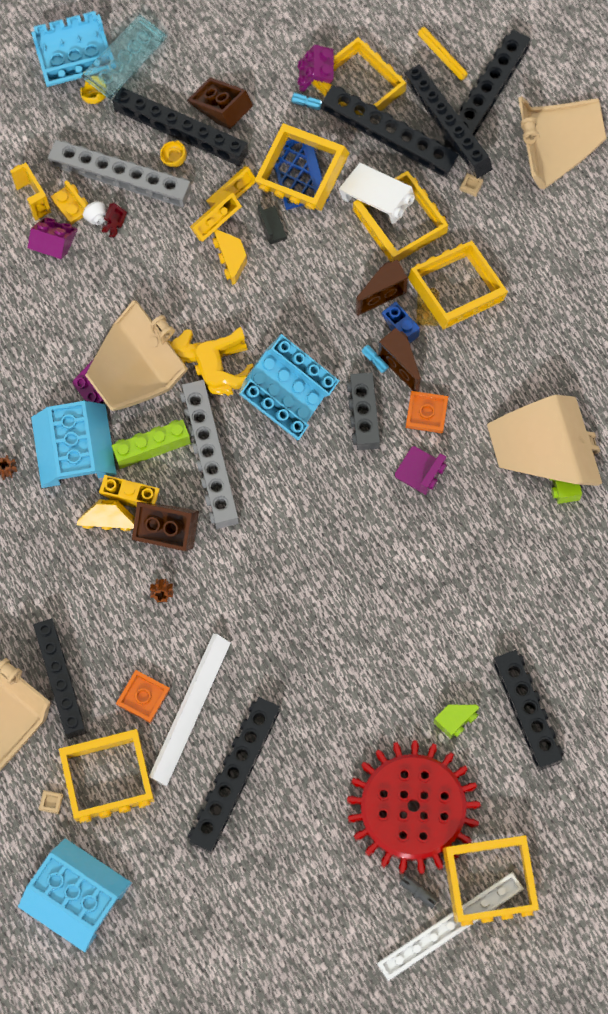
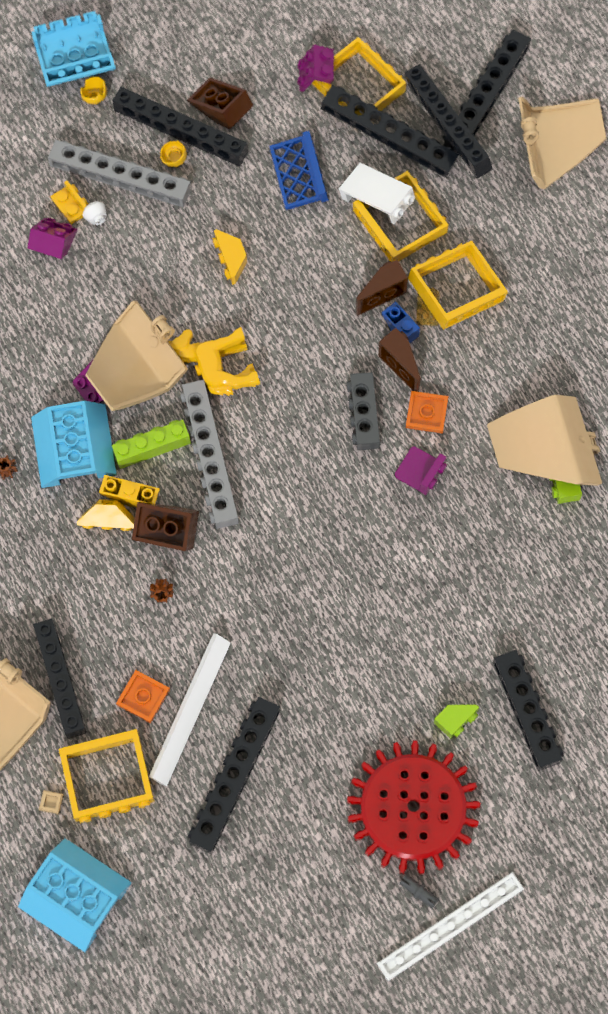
yellow panel [10,162,51,221] -> none
clear light blue tile [81,15,168,99] -> none
dark red plate [102,203,127,238] -> none
yellow bracket [190,166,256,242] -> none
medium azure slope [239,334,340,440] -> none
yellow window [254,123,350,211] -> none
pearl dark grey panel [257,204,287,245] -> none
medium azure piece [292,93,322,110] -> none
medium azure piece [362,345,389,373] -> none
yellow axle [418,27,468,80] -> none
yellow window [443,835,539,926] -> none
tan tile [460,173,484,197] -> none

